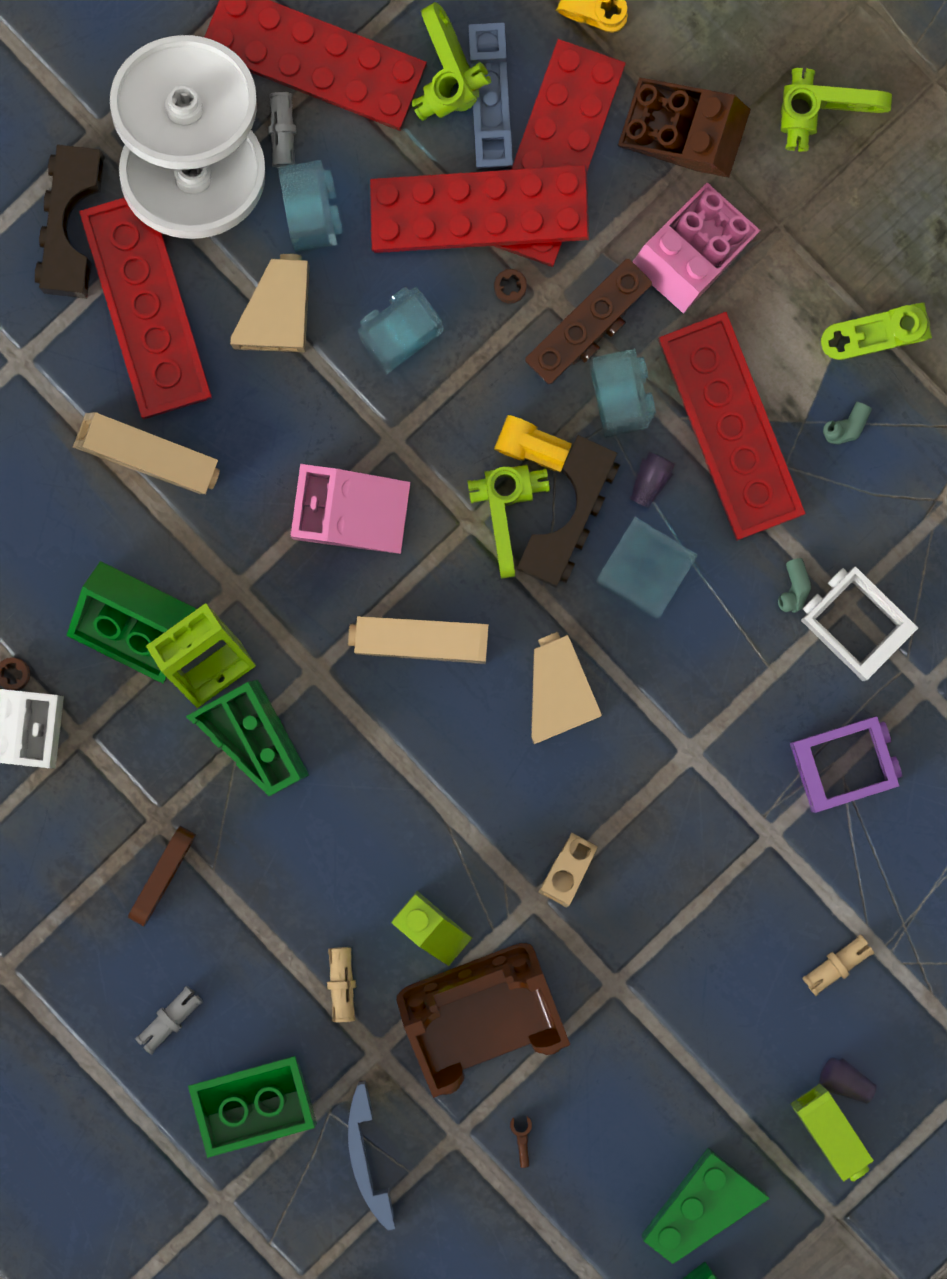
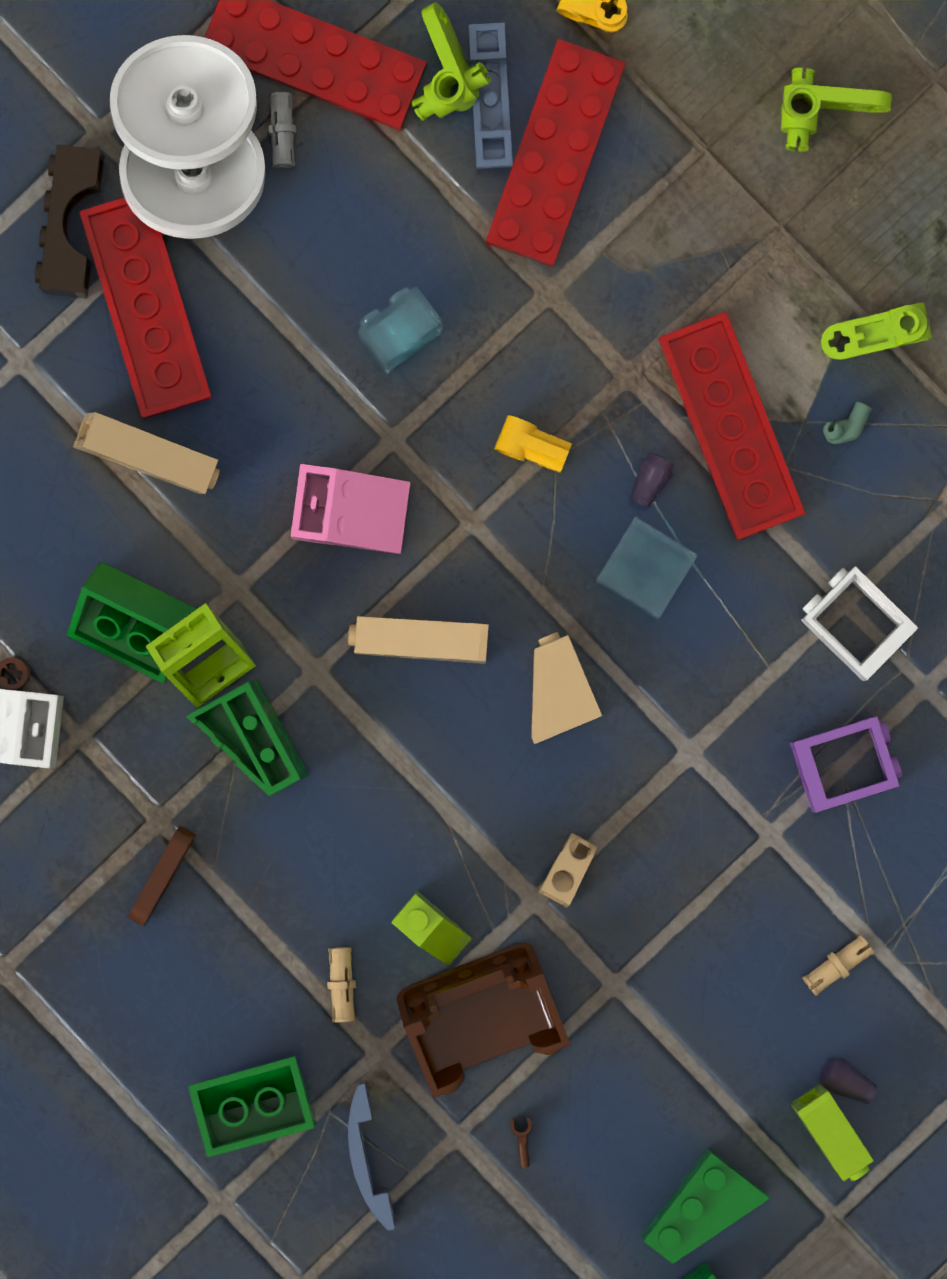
light grey pin [135,985,203,1055] -> none
tan slope [230,254,310,353] -> none
clear light blue brick [278,160,343,252] -> none
red plate [370,165,589,253] -> none
lime piece [467,465,550,579] -> none
reddish brown bush [494,269,527,304] -> none
dark brown arch [517,435,621,588] -> none
reddish brown bracket [525,259,652,384] -> none
clear light blue brick [589,349,656,438] -> none
reddish brown slope [618,77,751,178] -> none
bright pink slope [633,183,761,314] -> none
sand green arm [778,558,811,613] -> none

